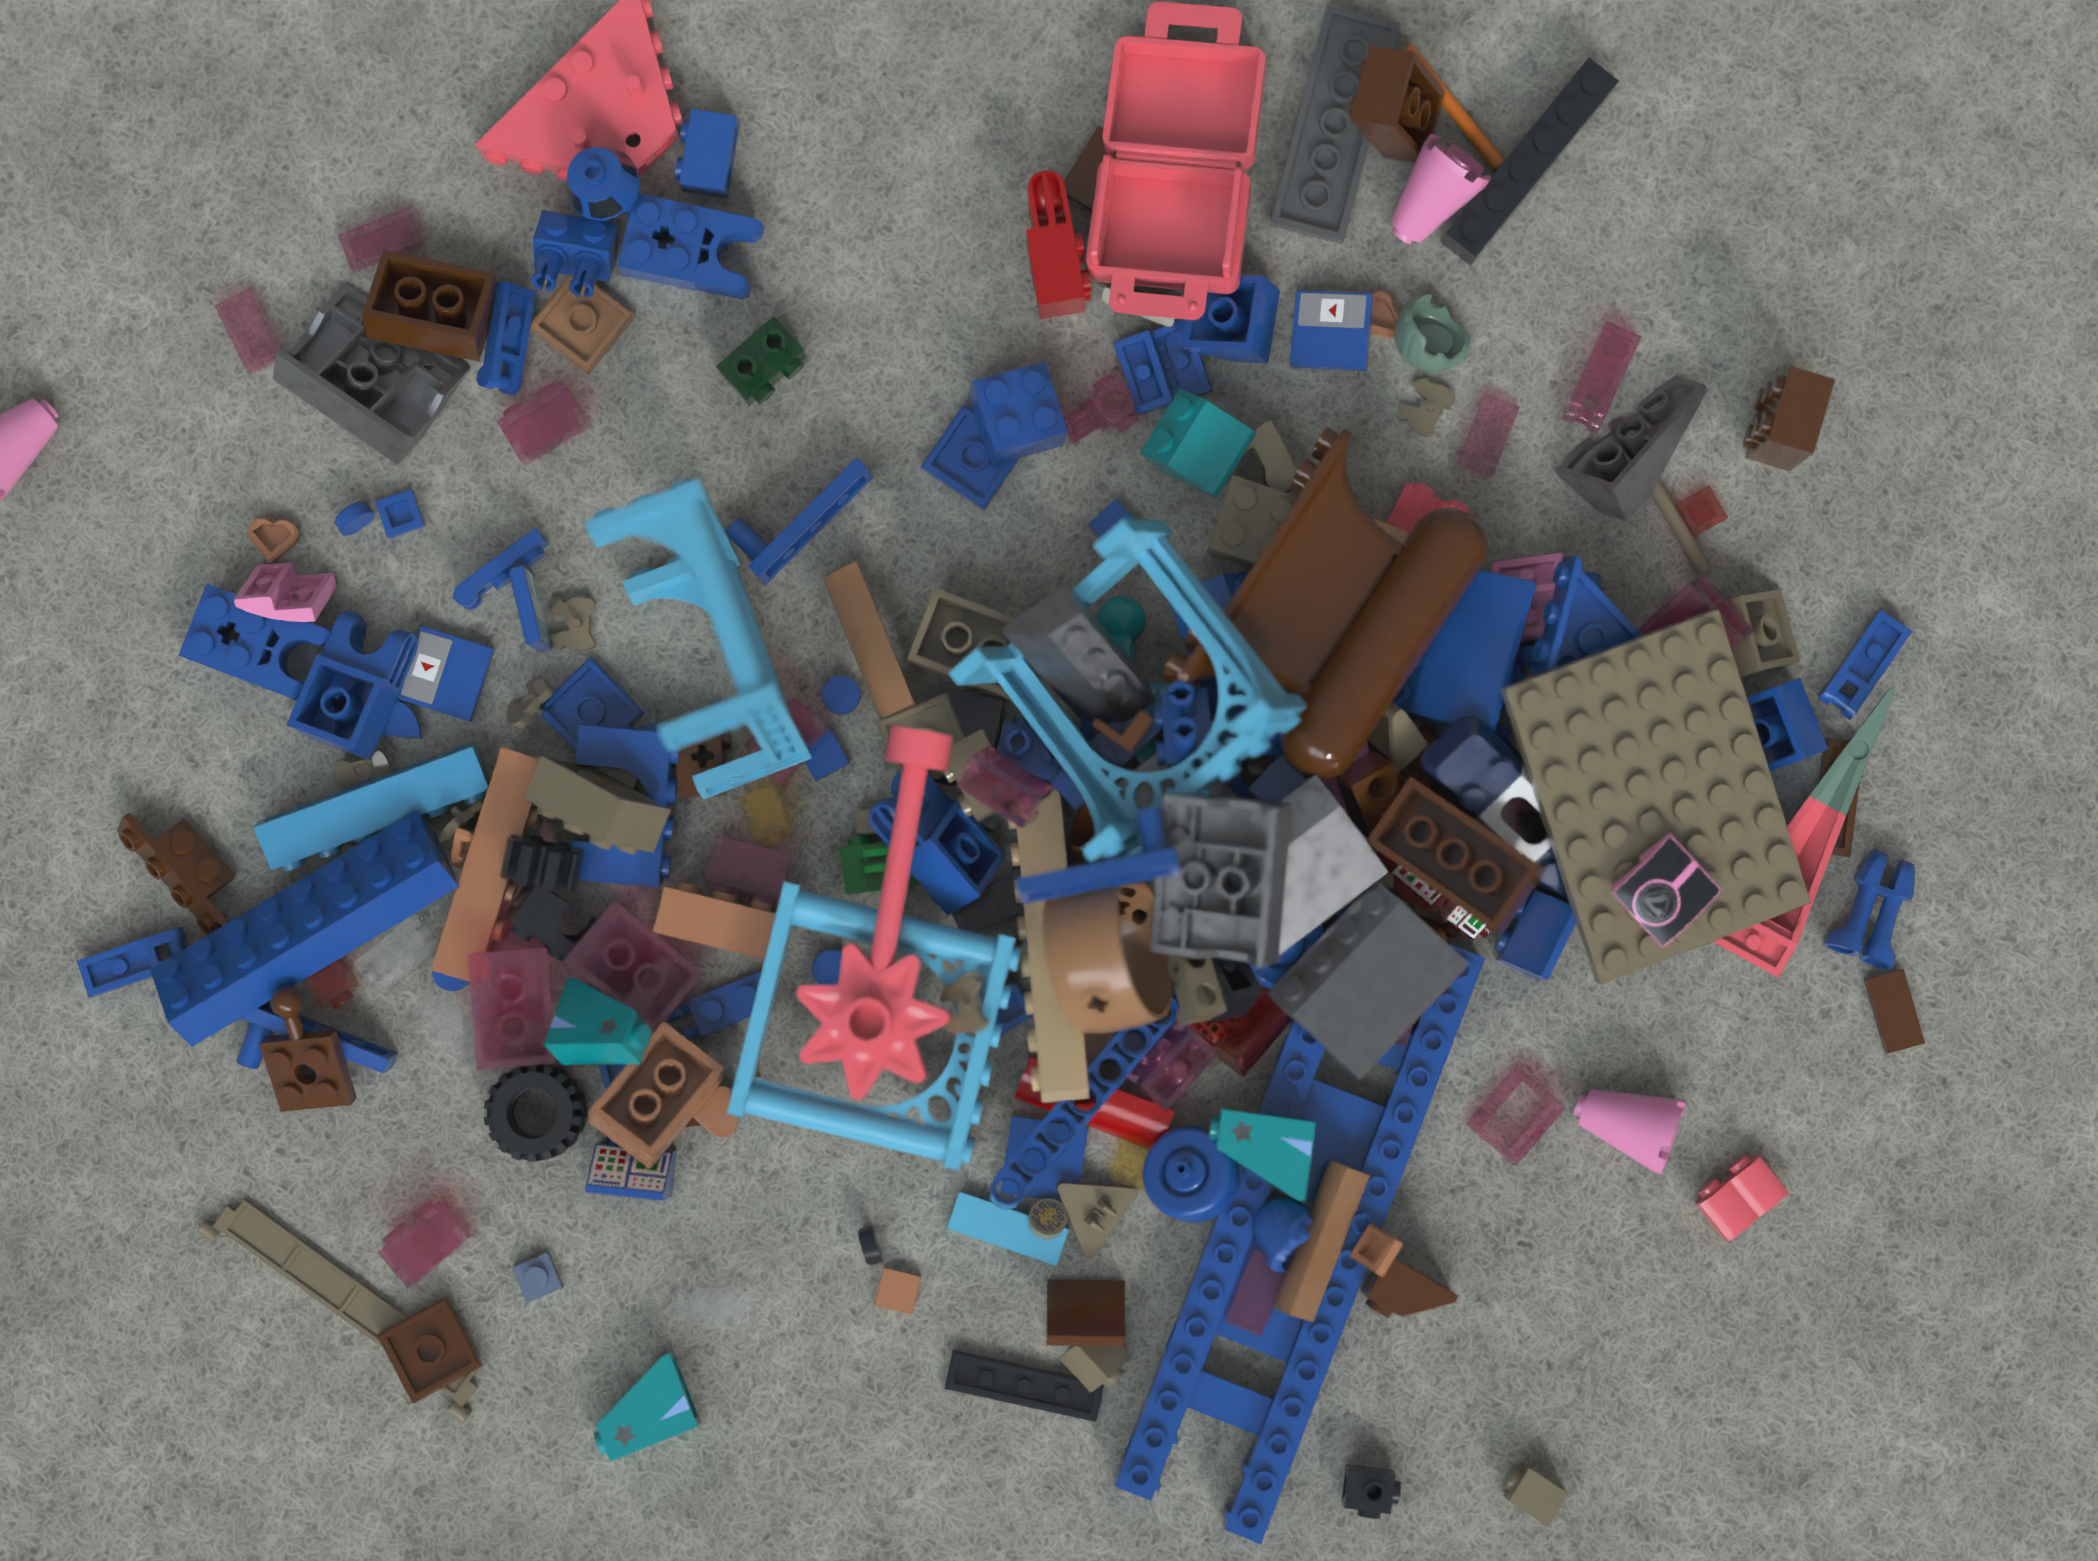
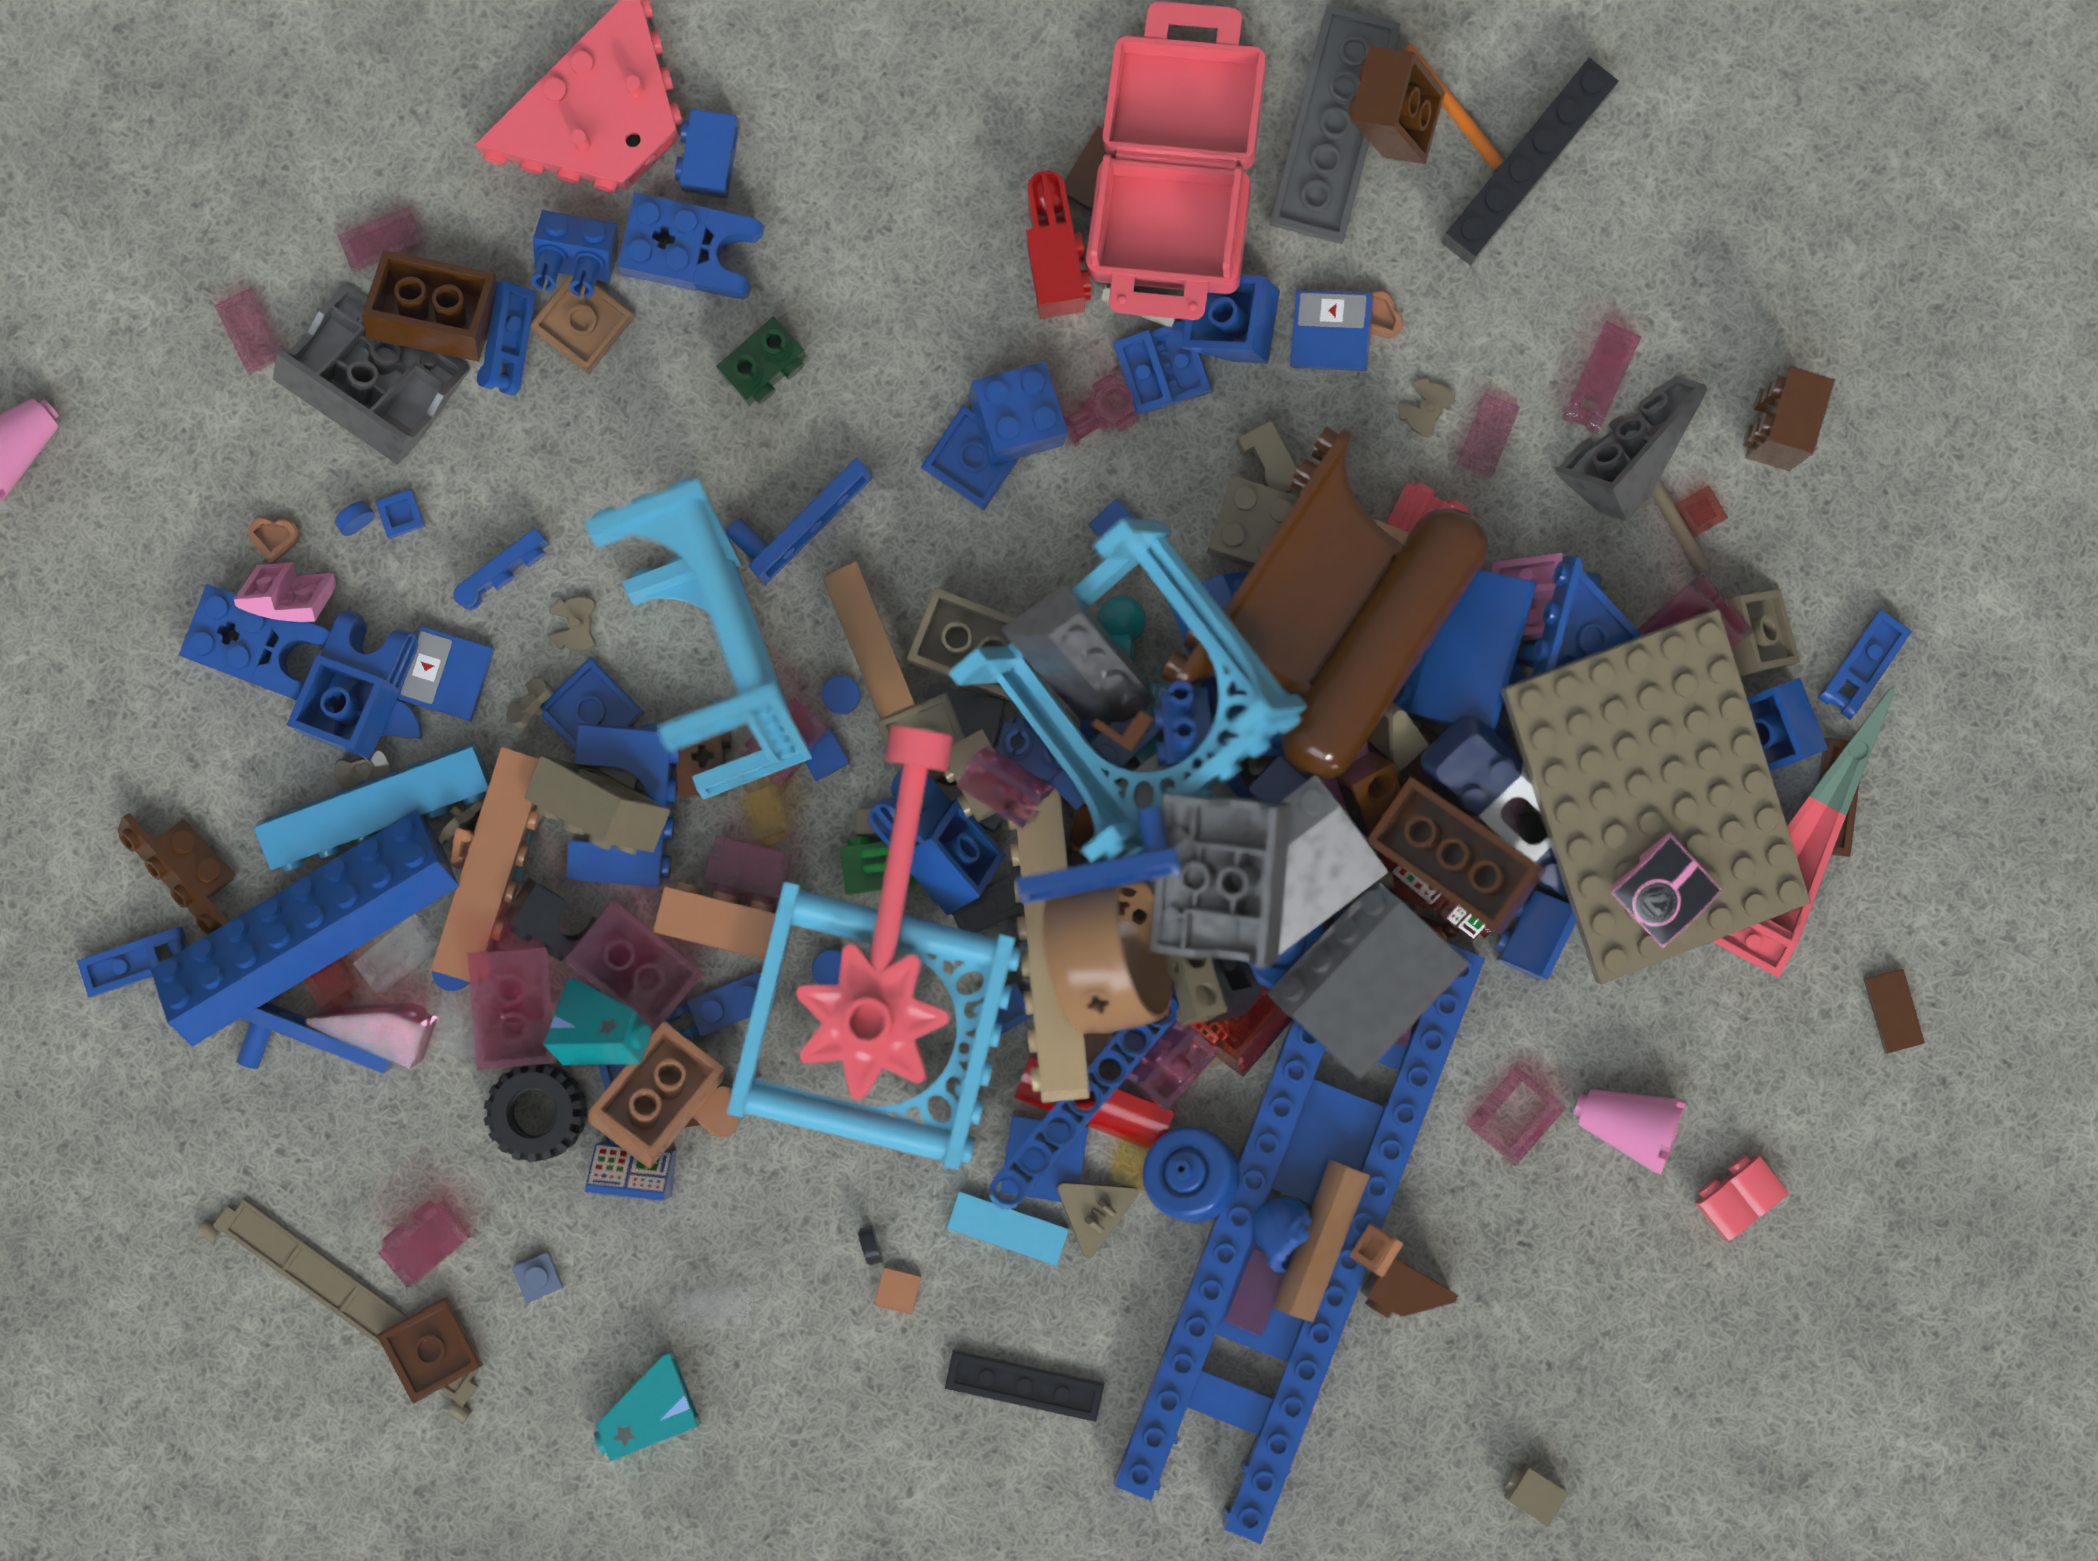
reddish brown plate [259,987,357,1112] -> none
clear pink brick [497,383,591,466] -> none
black gear [500,834,585,892] -> none
blue tile [509,566,552,652] -> none
blue cone [565,147,640,222] -> none
dark tan piece [939,977,989,1035] -> none
dark tan tile [1027,1198,1068,1239] -> none
reddish brown tile [1046,1279,1125,1347] -> none
dark tan brick [1059,1346,1131,1393] -> none
teal slope [1140,389,1256,498] -> none
teal slope [1209,1108,1316,1201] -> none
black brick [1341,1464,1401,1519] -> none
bright pink cone [1391,134,1491,244] -> none
sand green piece [1395,293,1470,373] -> none
blue piece [1823,849,1915,970] -> none
none -> slope [305,1003,437,1069]

